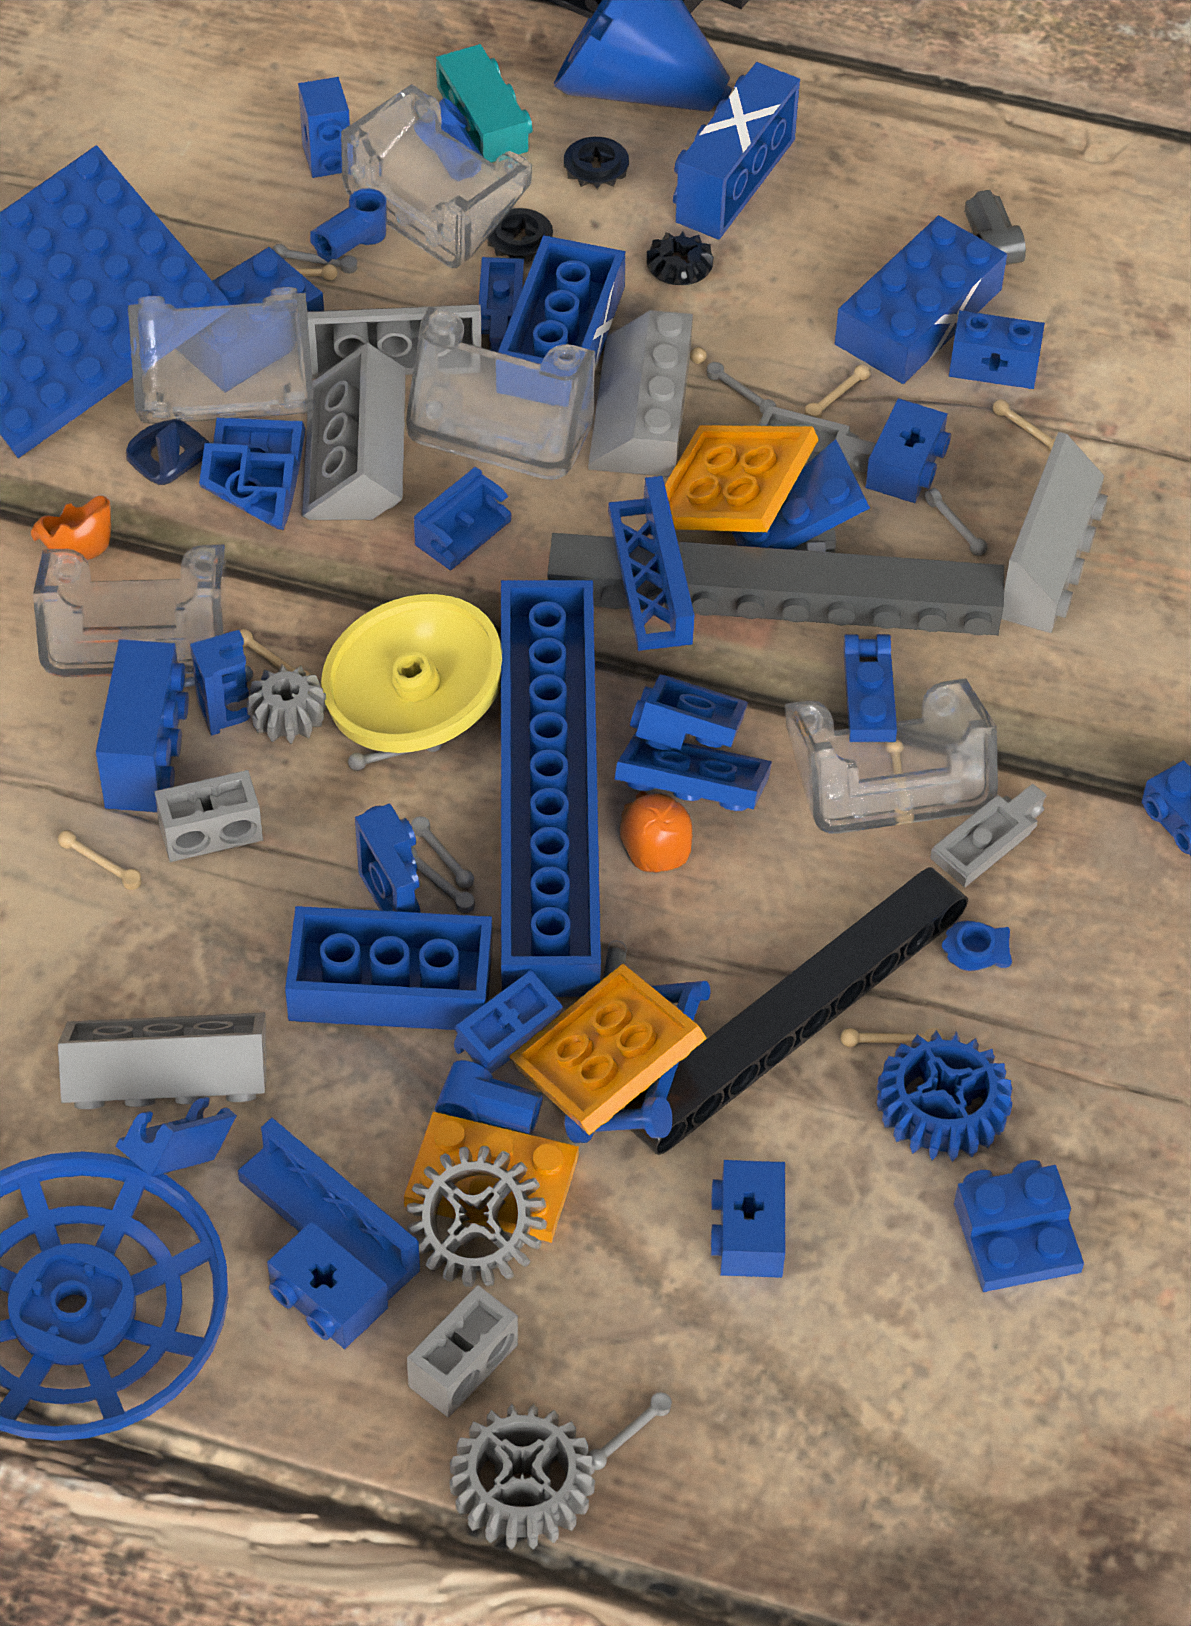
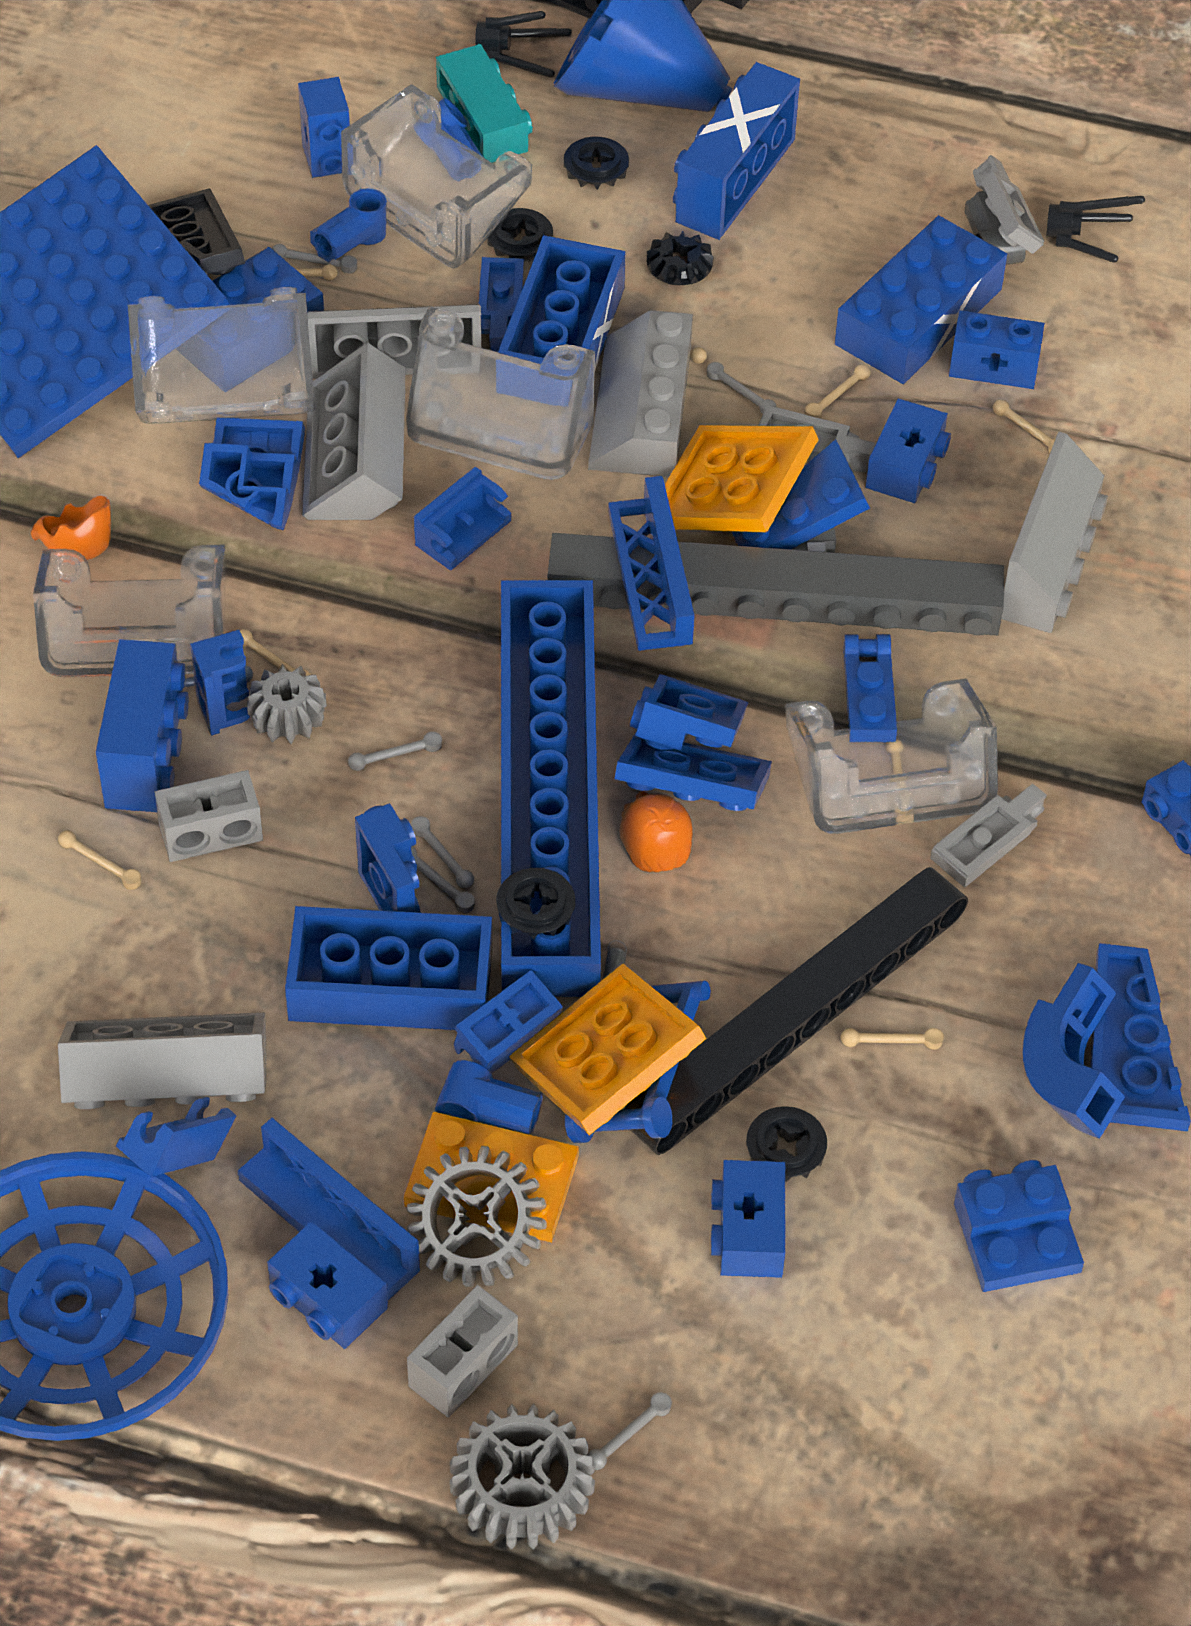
dark blue piece [126,419,210,485] -> none
light yellow dish [321,594,502,753] -> none
blue gear [876,1030,1013,1162] -> none
light grey hinge [925,488,988,556] -> none
blue animal [941,921,1012,971] -> none
none -> black wing [148,188,245,275]
none -> black plant [475,11,572,77]
none -> black gear [496,868,575,940]
none -> black gear [746,1106,827,1182]
none -> light grey hinge [973,155,1044,254]
none -> blue arch [1023,963,1125,1139]
none -> black plant [1046,195,1145,263]
none -> blue wing [1090,943,1191,1132]

